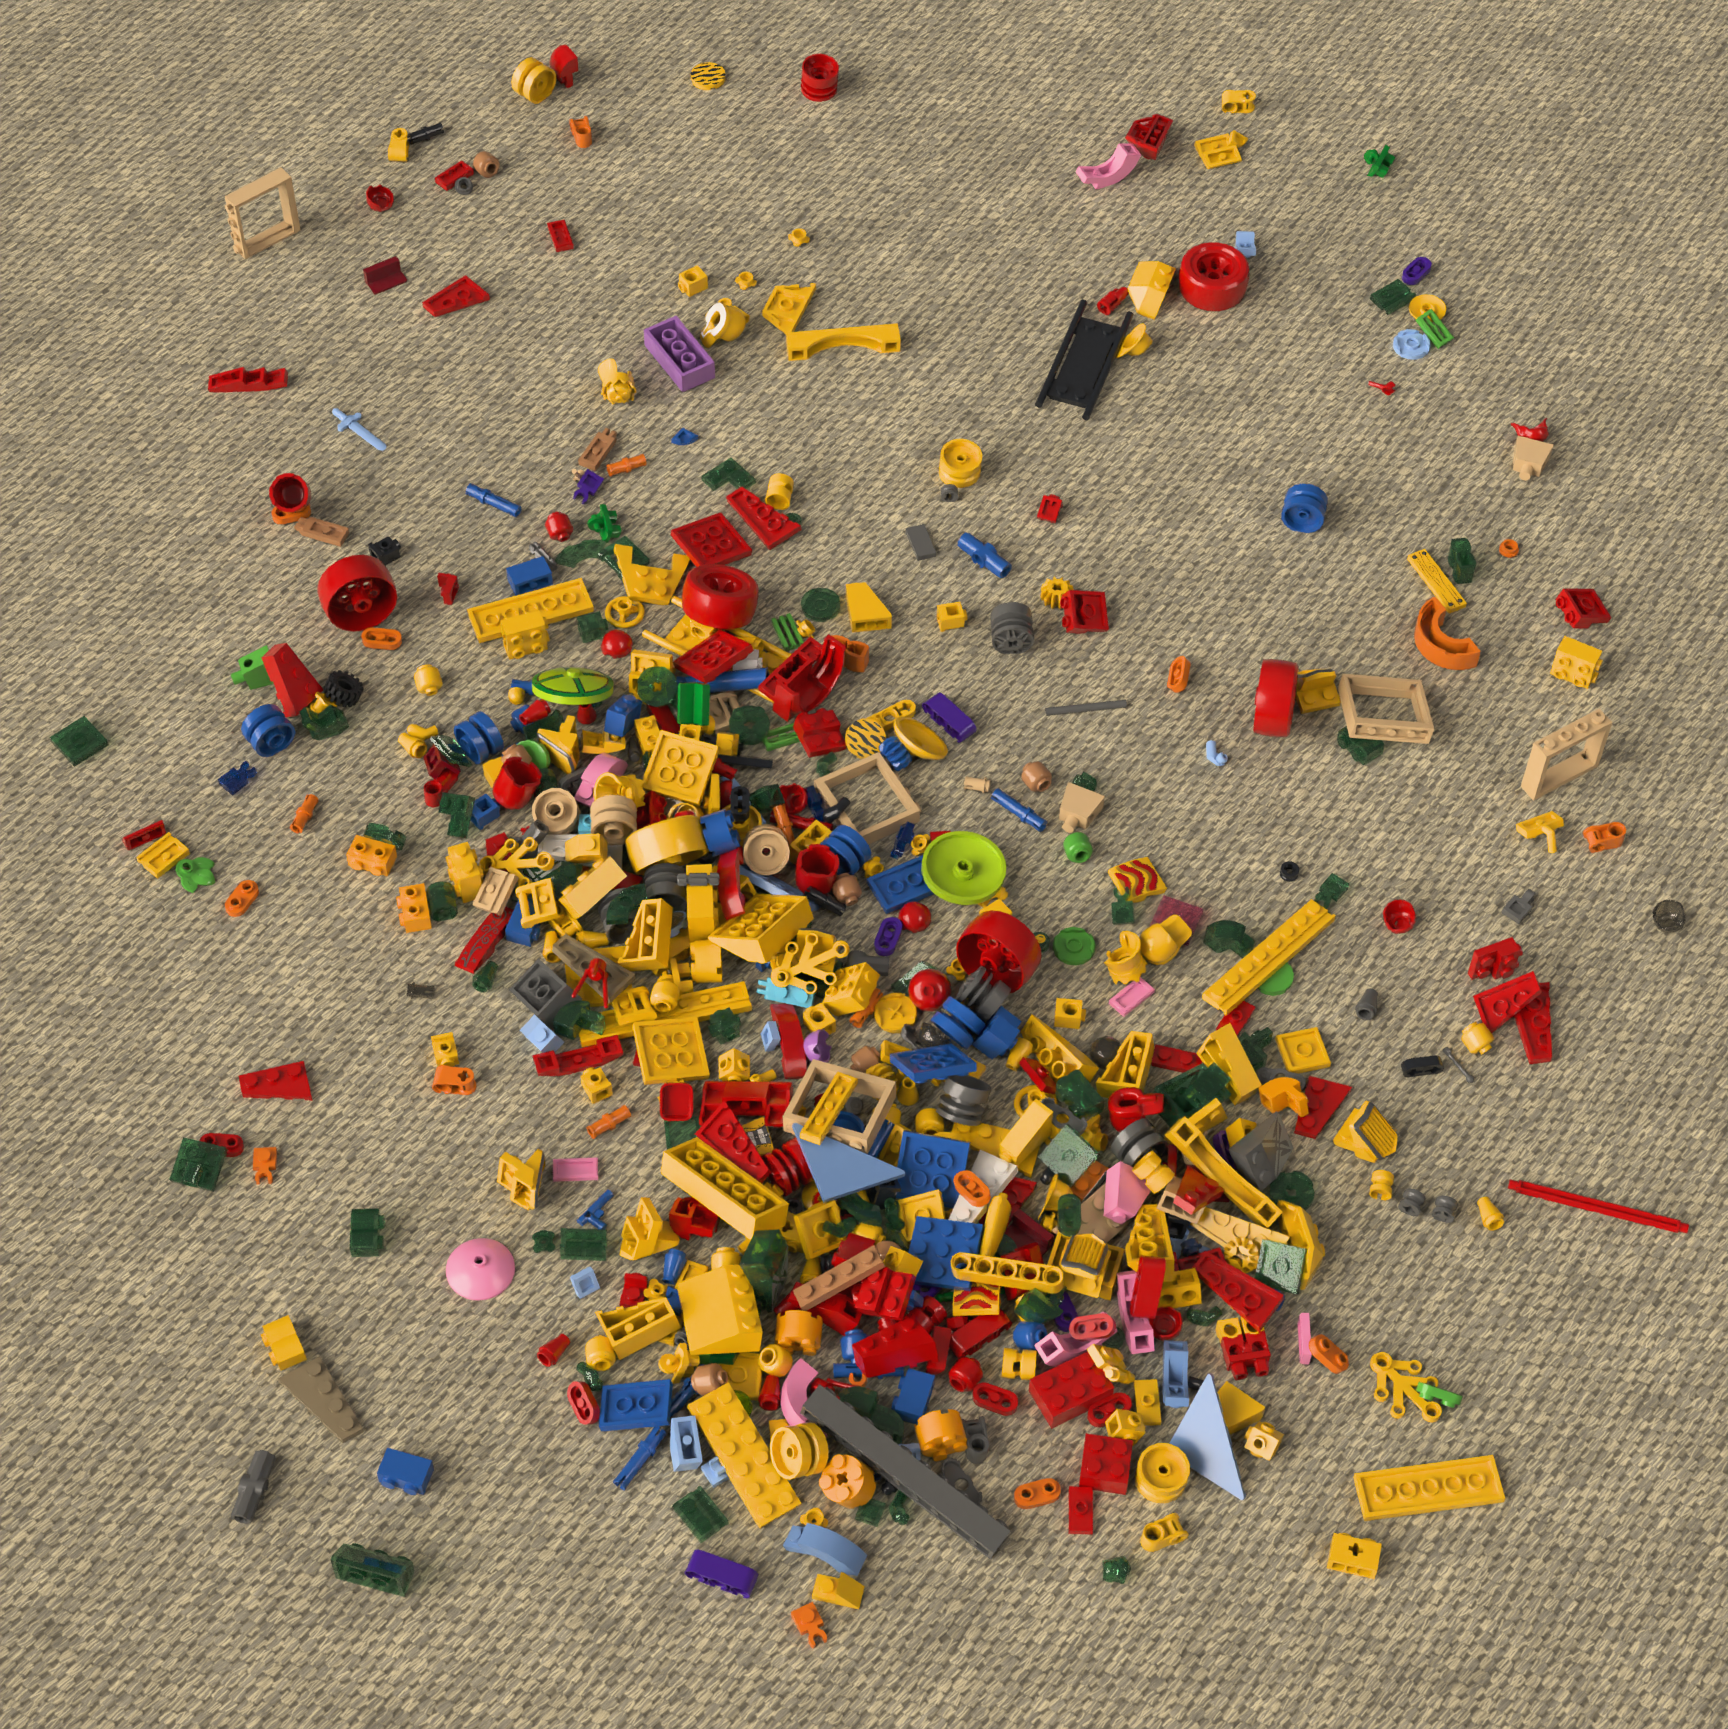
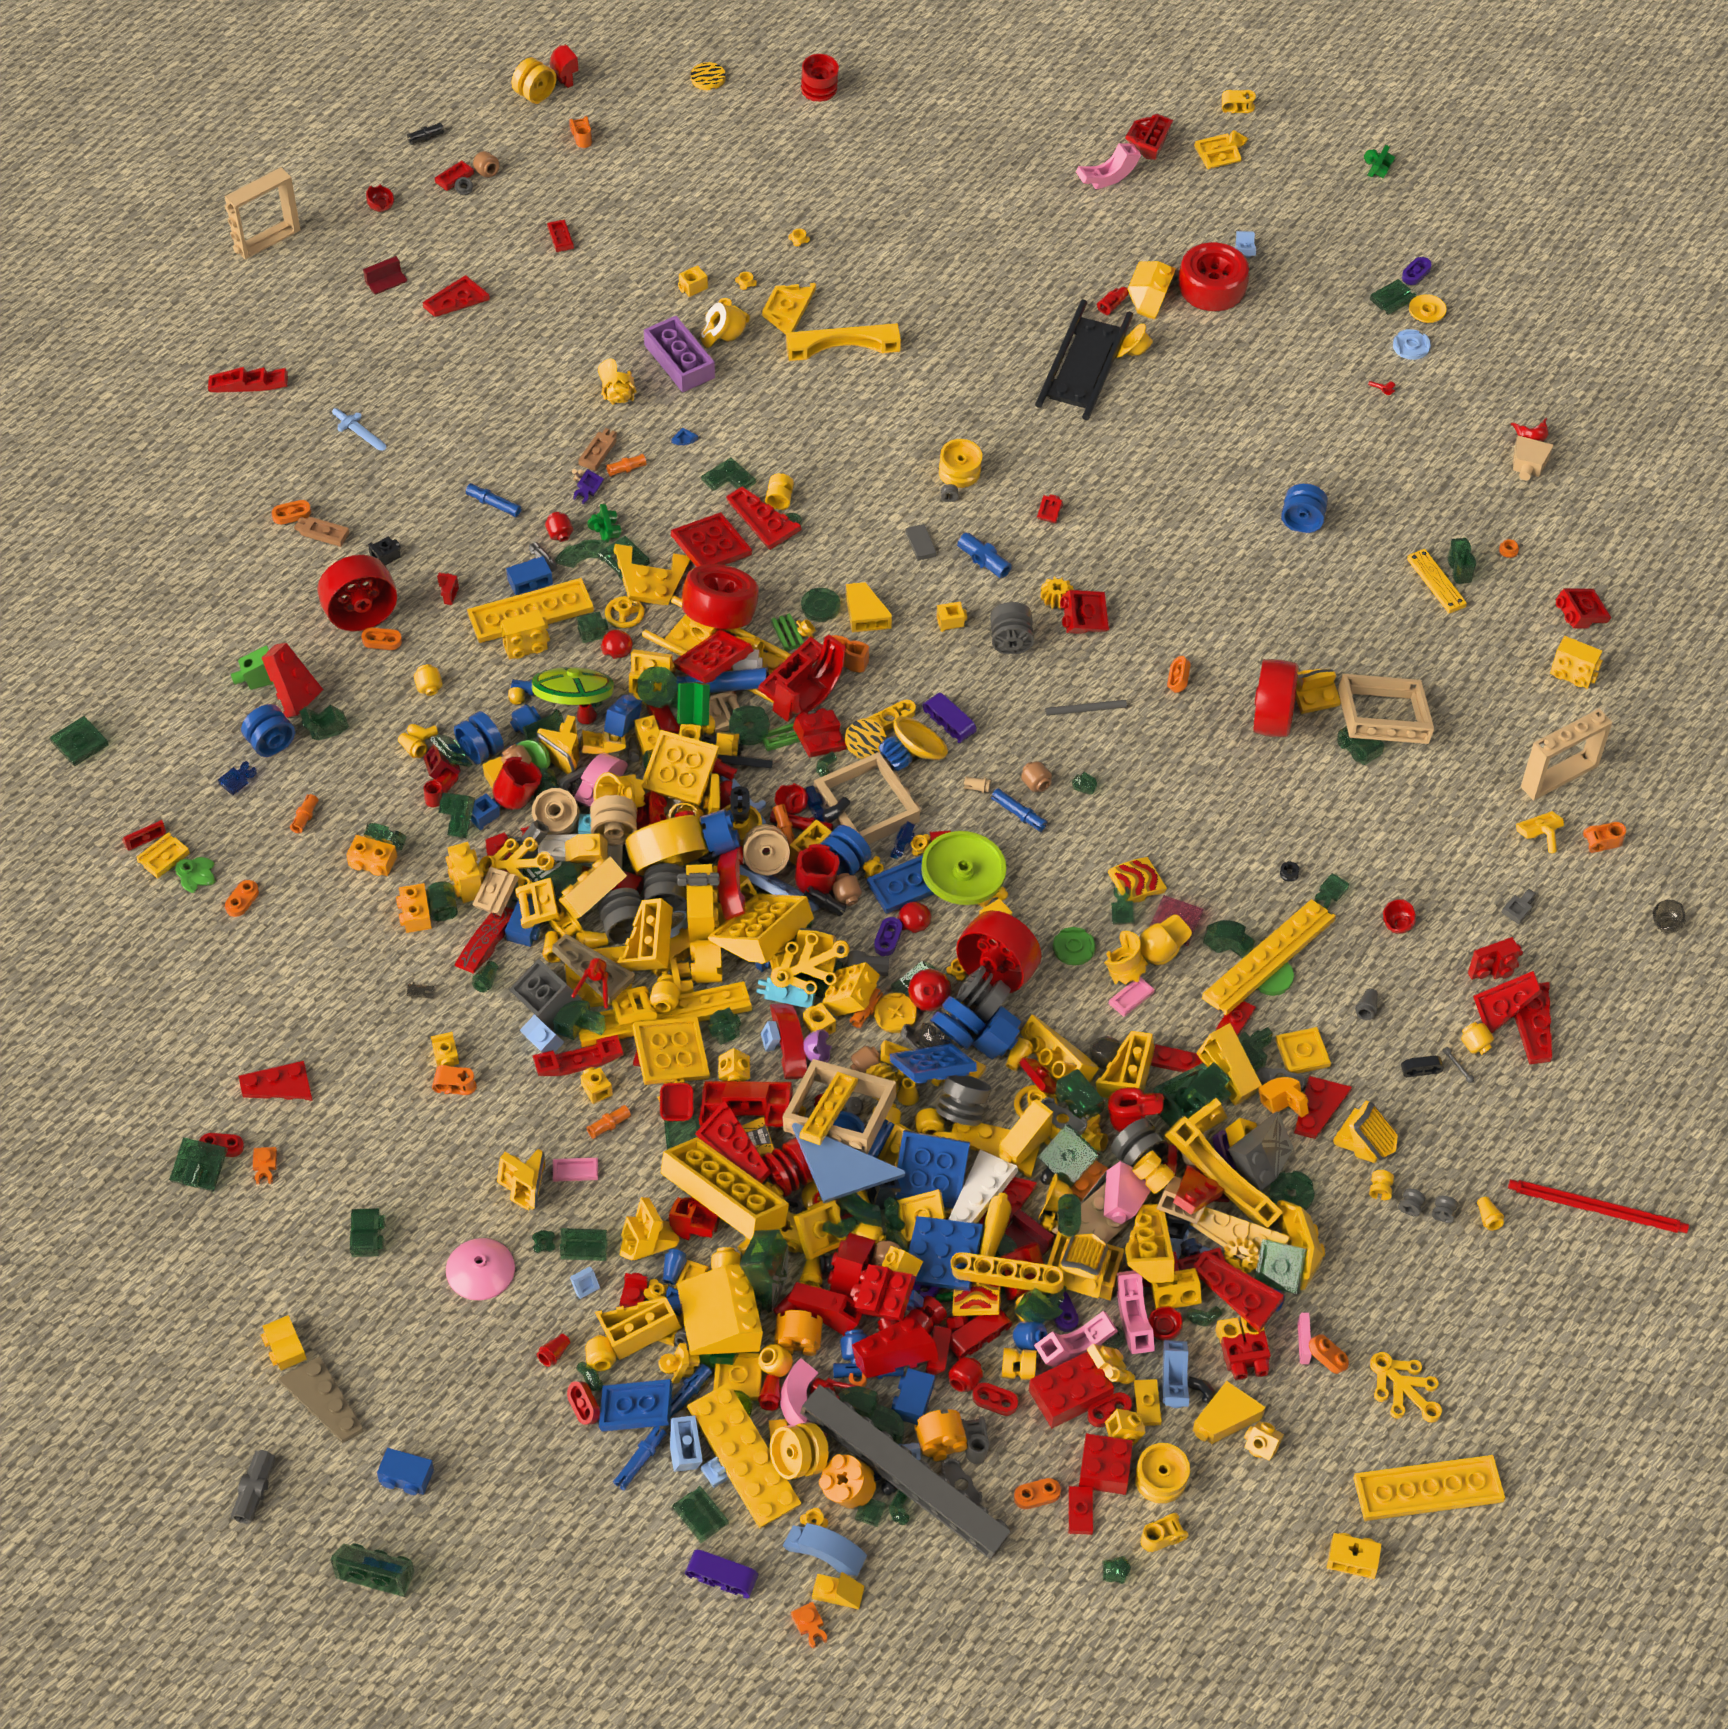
red cylinder [269,473,311,513] -> none
yellow brick [310,692,337,718] -> none
black tyre [323,670,364,707] -> none
yellow piece [388,128,409,162] -> none
red cone [519,699,551,726] -> none
blue hose [577,1190,614,1232] -> none
clear green tile [606,883,647,925] -> none
medium nougat head [691,1363,728,1396] -> none
clear green brick [750,784,785,813] -> none
yellow arm [750,1069,777,1082] -> none
medium nougat plate [793,1245,885,1311] -> none
orange plate [953,1170,991,1207] -> none
clear green tile [1033,932,1050,953] -> none
yellow brick [1054,998,1086,1029] -> none
tan torso [1059,782,1105,833] -> none
bright green head [1063,832,1093,863] -> none
plate [1069,1313,1116,1341] -> none
red beam [1130,1255,1166,1319] -> none
tile [1169,1373,1246,1501] -> none
light blue arm [1206,740,1228,766] -> none
orange brick [1414,596,1481,670] -> none
bright green tile [1415,309,1454,349] -> none
bright green plate [1416,1381,1463,1408] -> none

